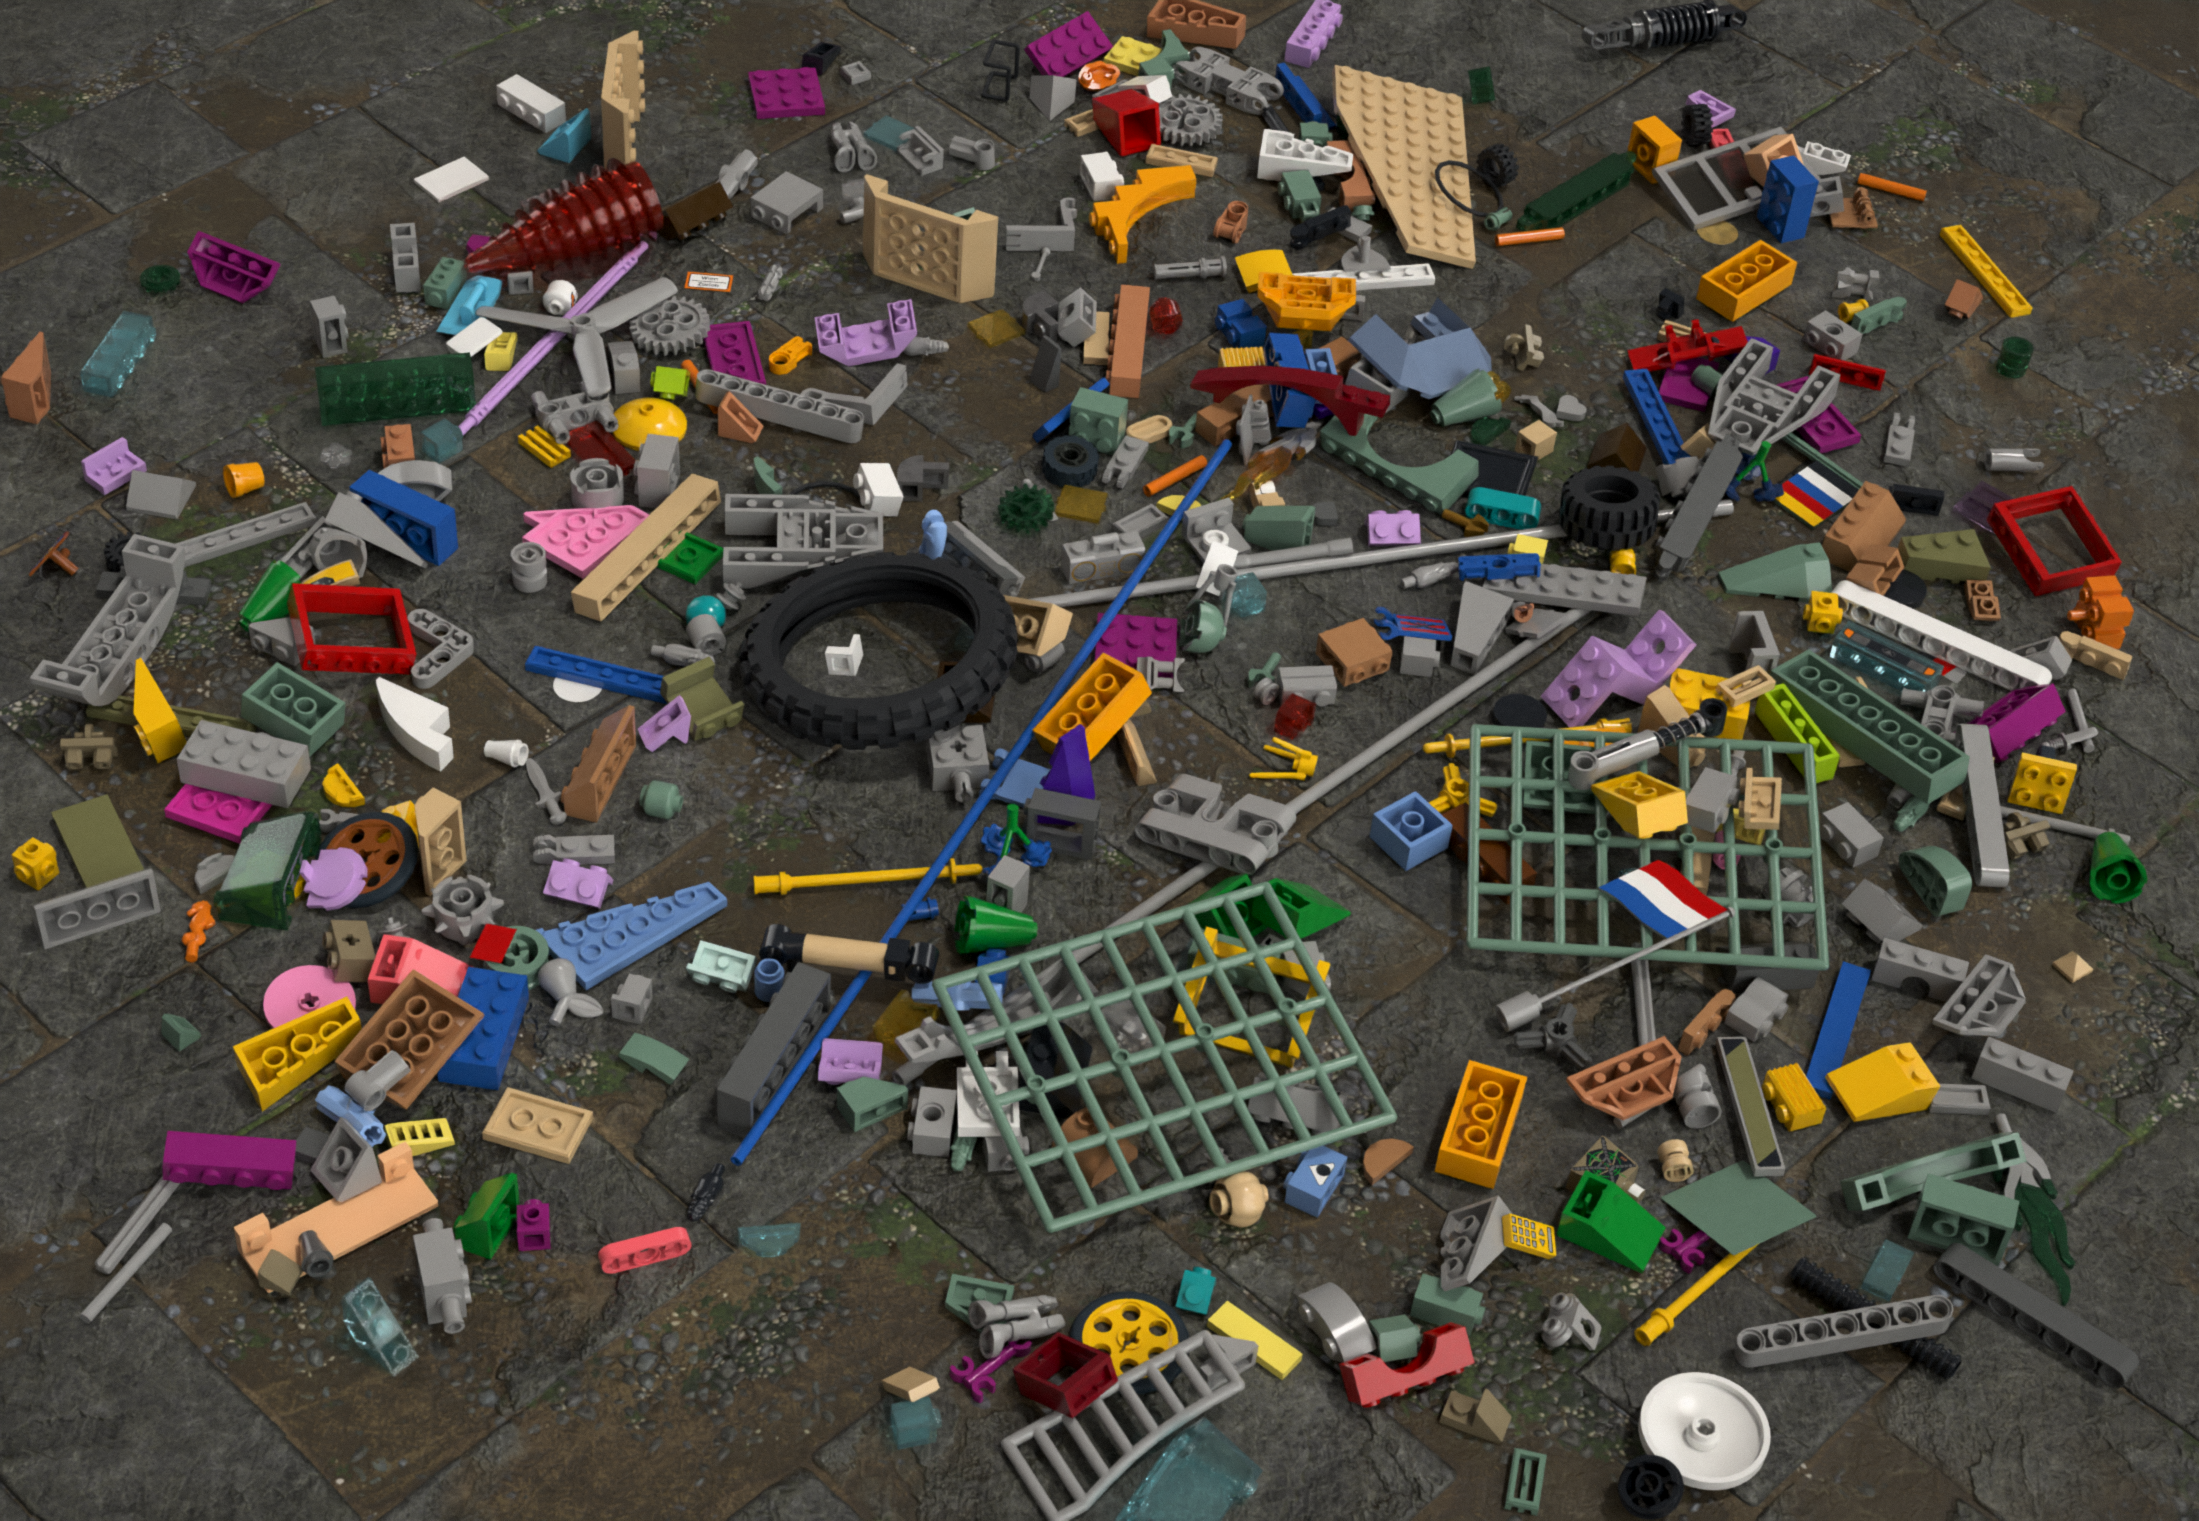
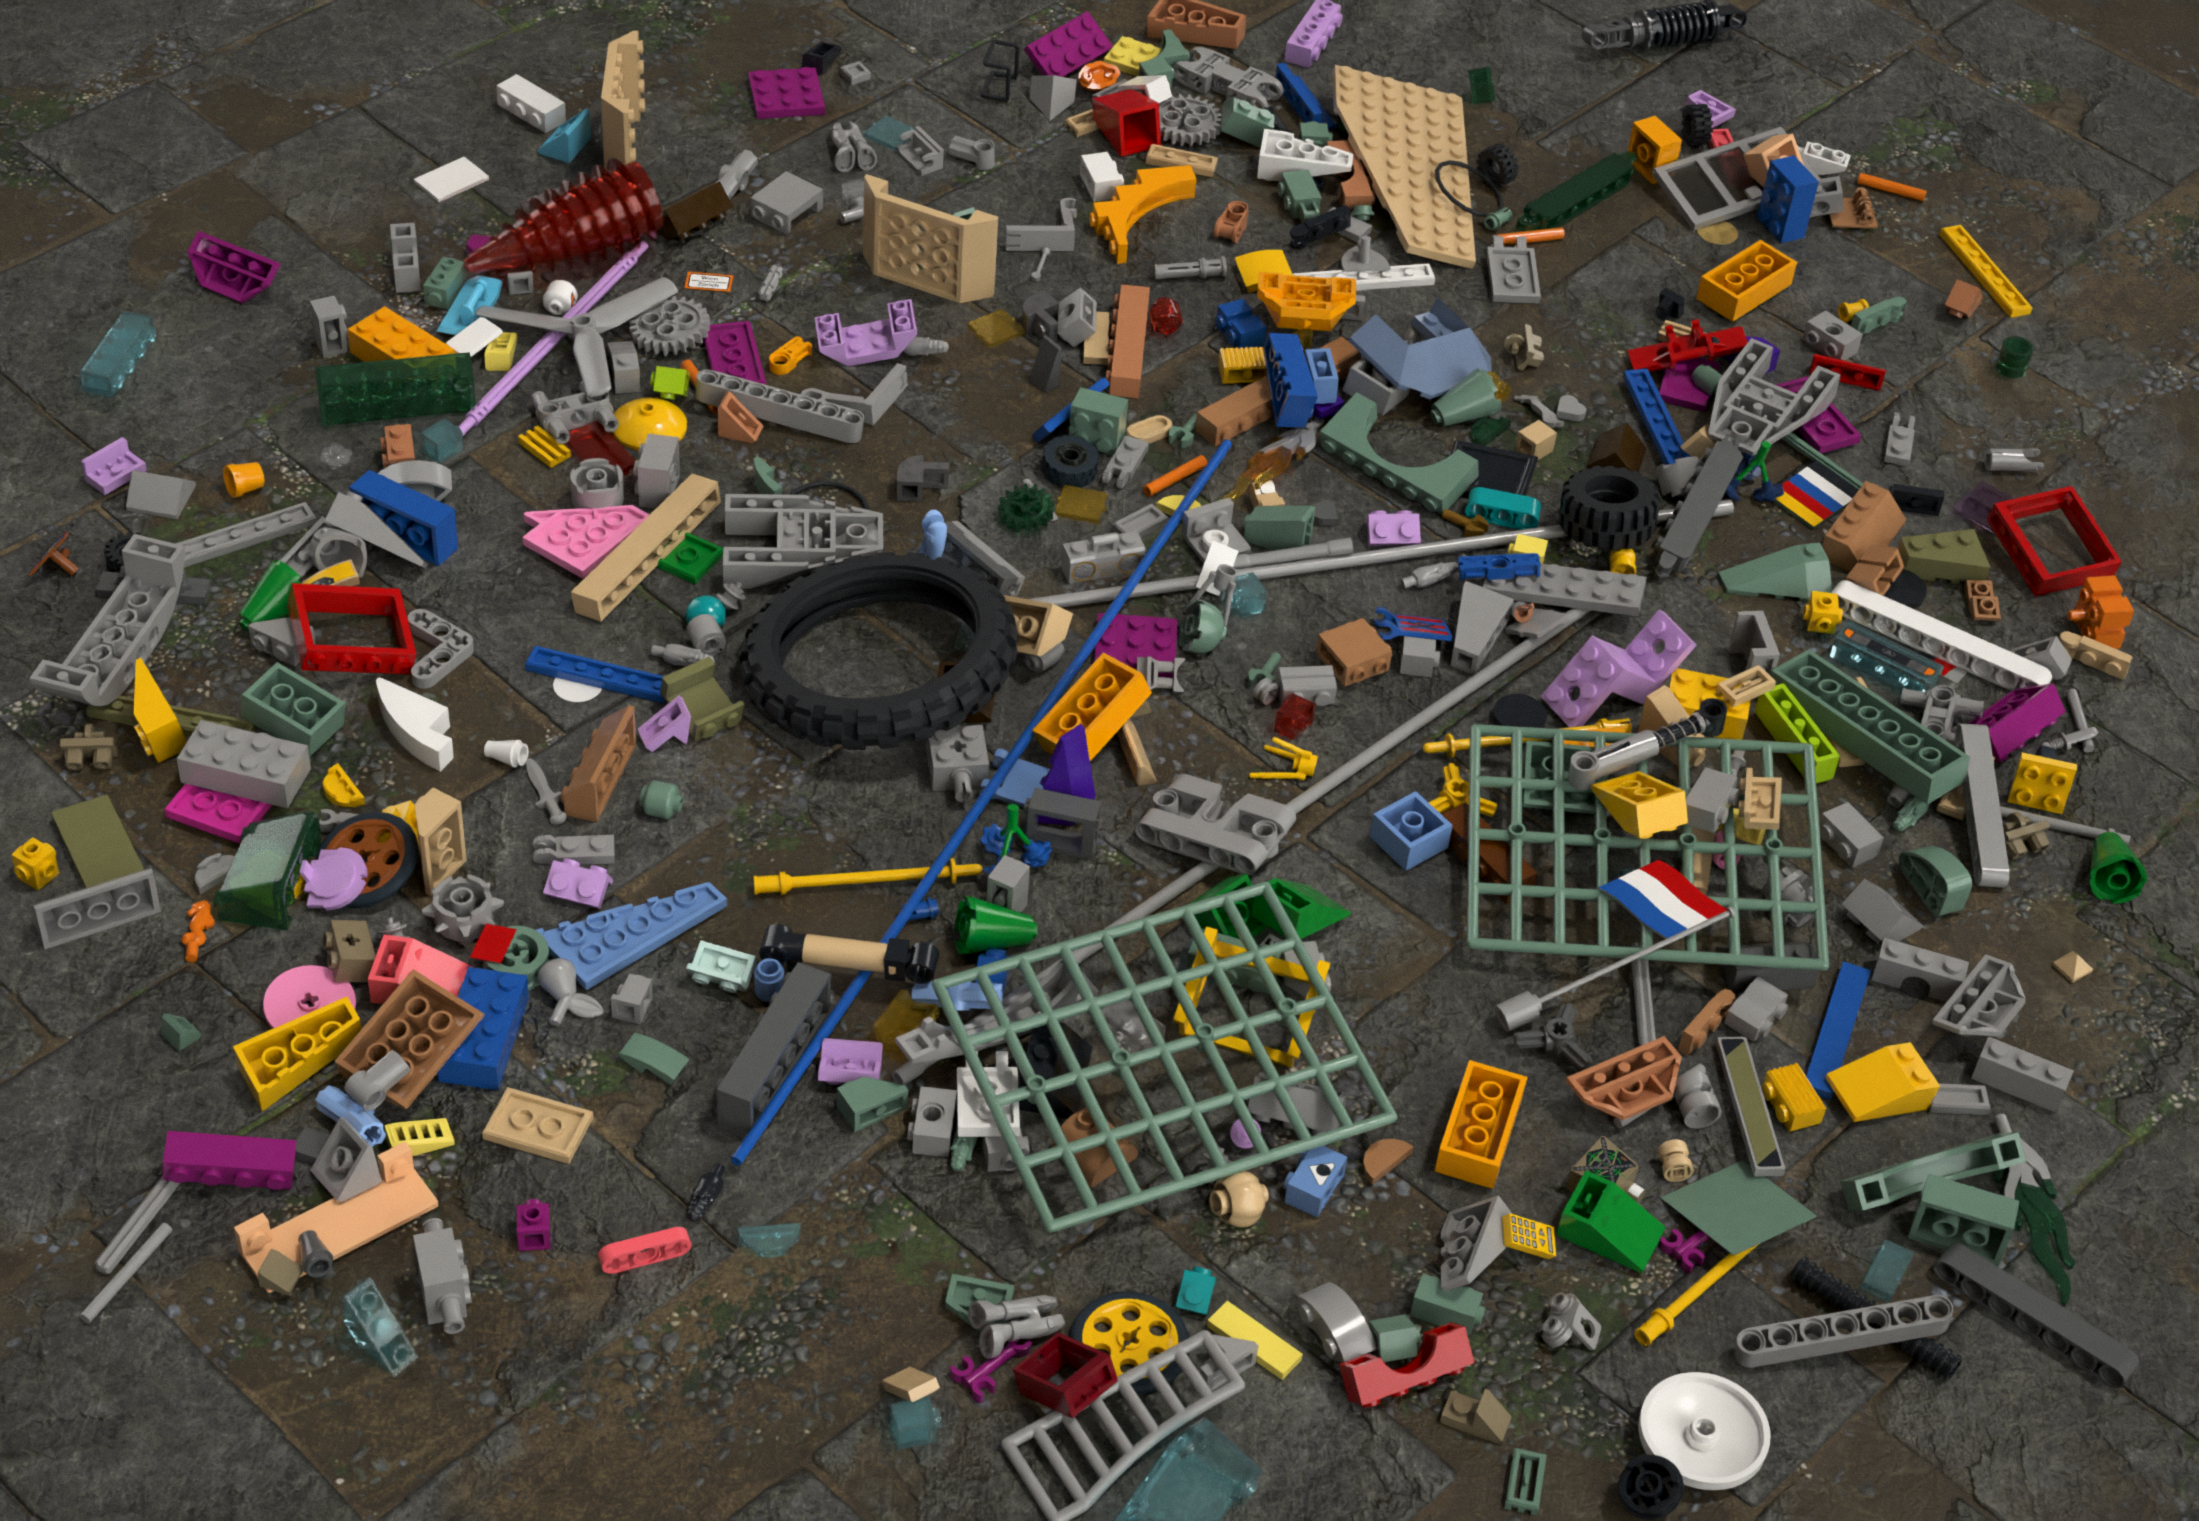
nougat slope [1,332,51,424] -> none
clear green gear [140,265,180,294] -> none
green slope [453,1173,520,1260] -> none
light grey wheel [511,542,547,593] -> none
white panel [825,634,863,676] -> none
white brick [853,463,903,516] -> none
dark red slope [1190,365,1391,436] -> none
light grey hinge [1236,394,1271,465] -> none
light grey piece [1832,267,1879,301] -> none
none -> light orange brick [347,306,457,396]
none -> sand green slope [1221,97,1274,148]
none -> lavender wheel [1230,1119,1261,1148]
none -> light grey tile [1486,235,1541,304]

